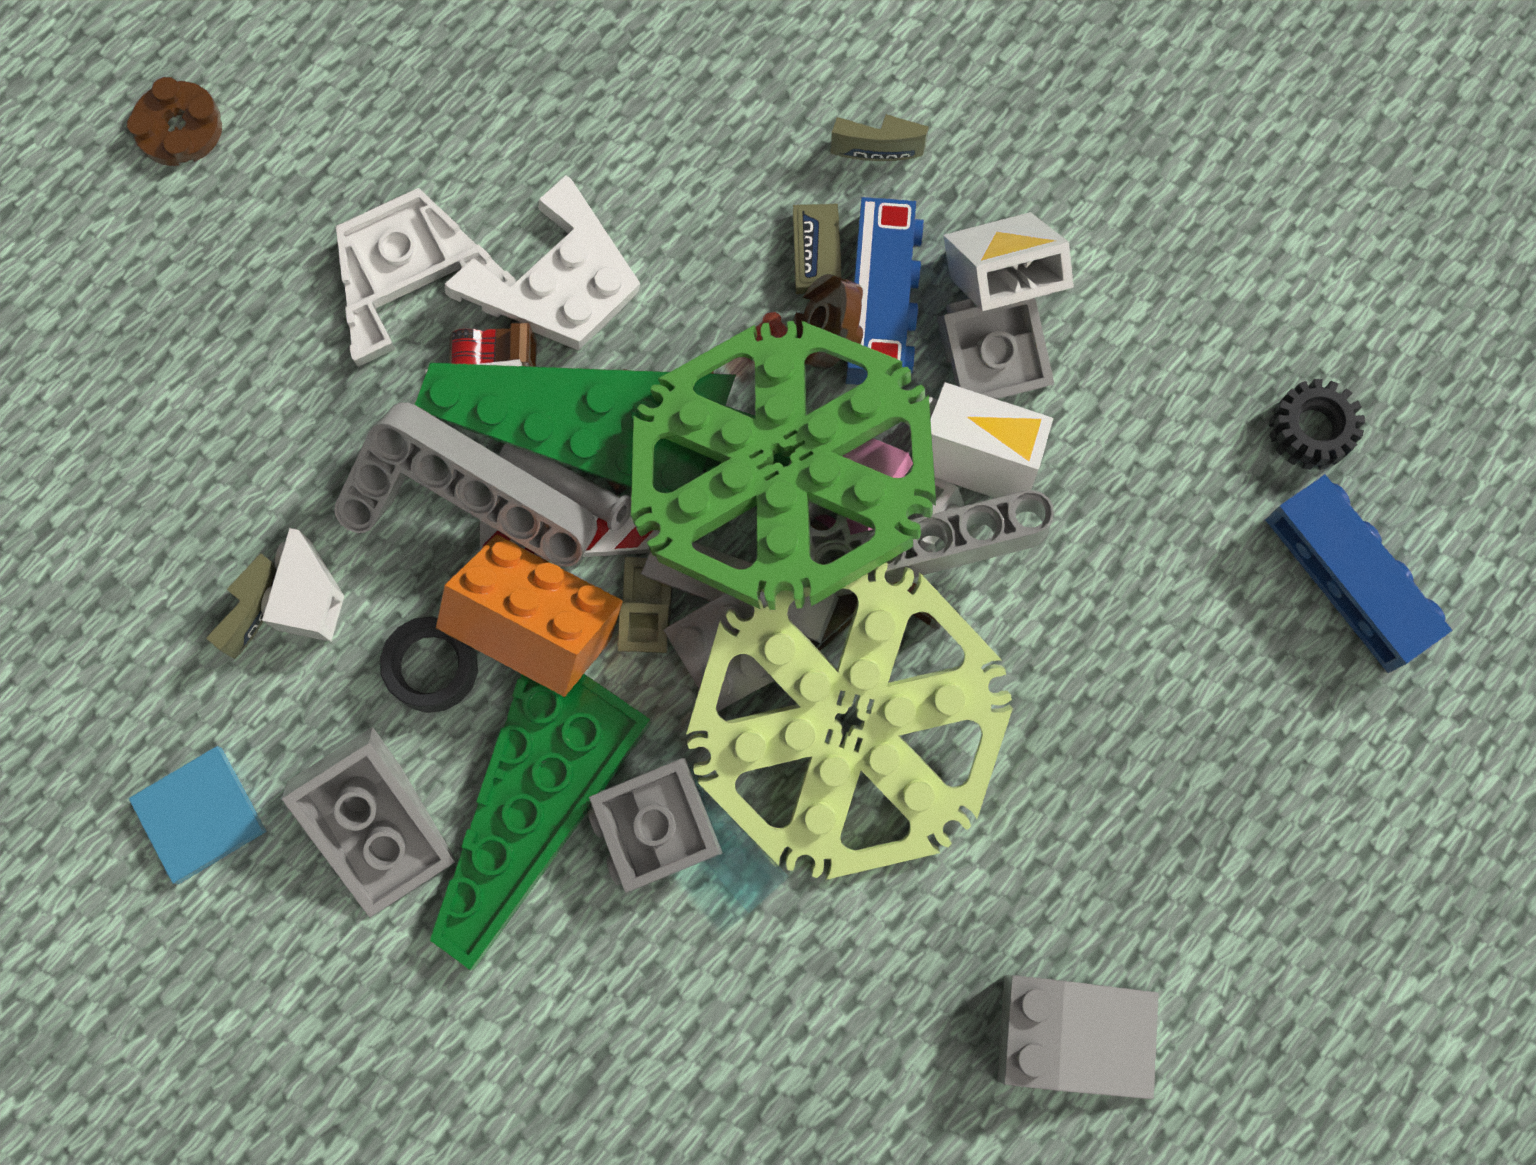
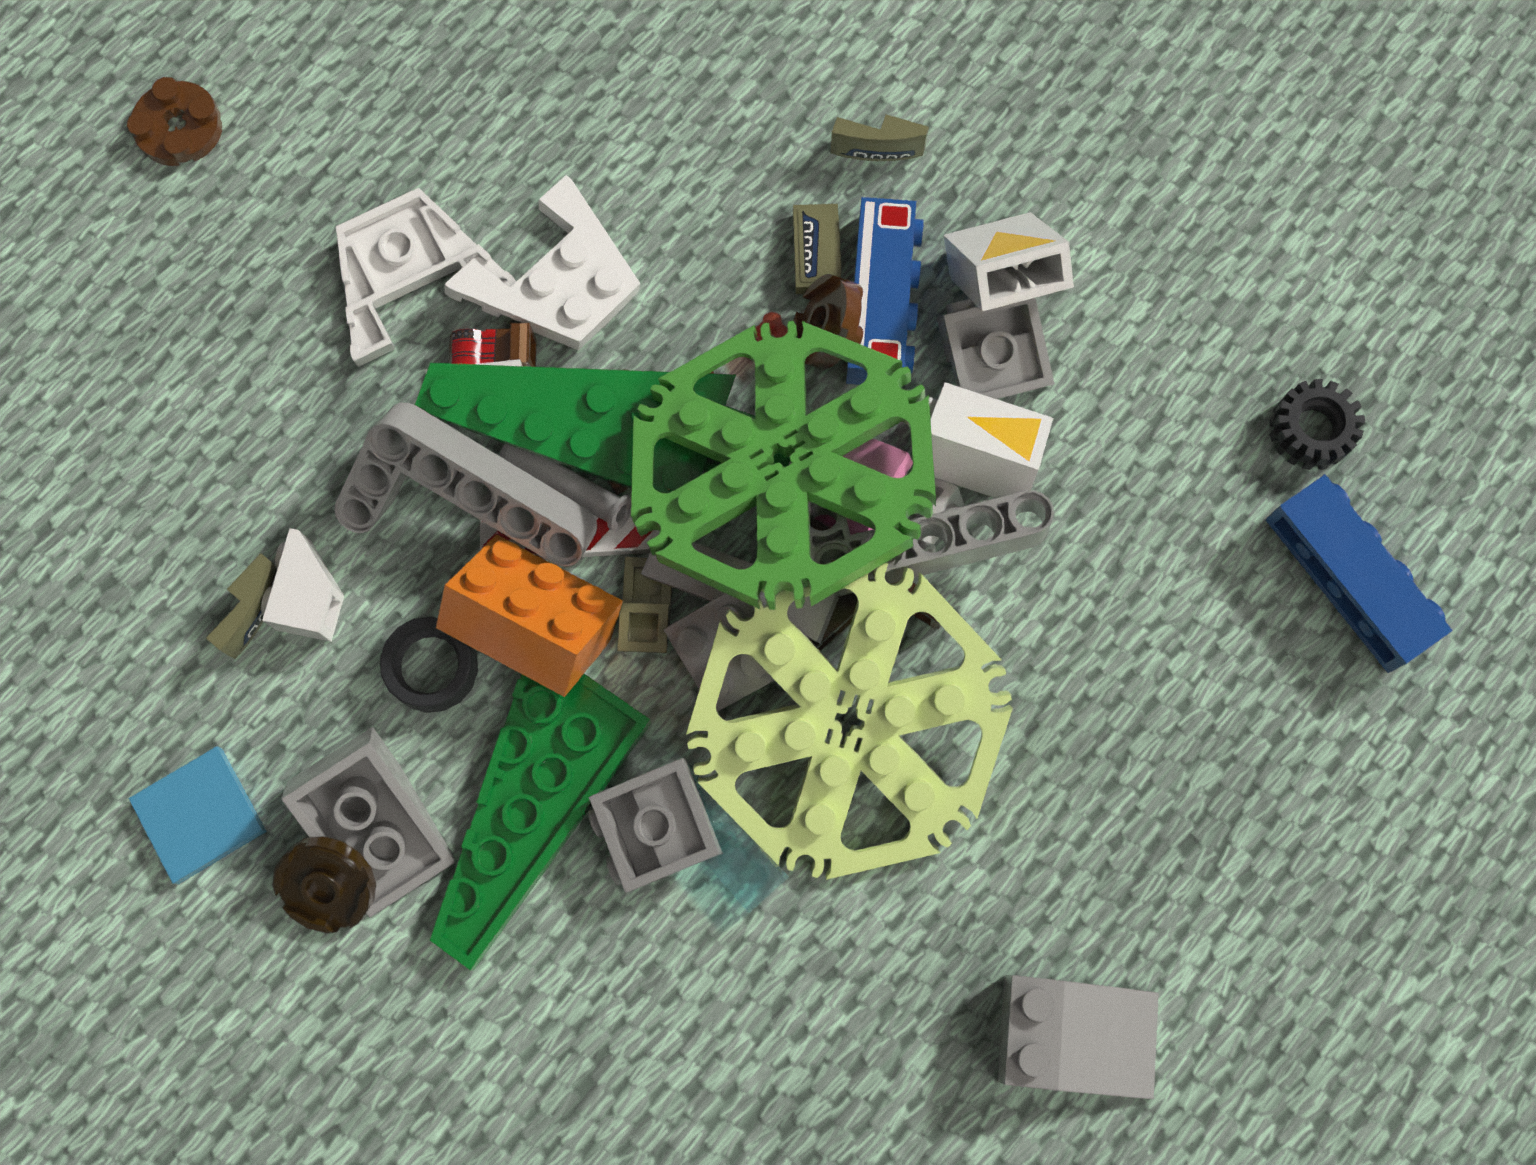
none -> dark brown tile [272,836,377,933]

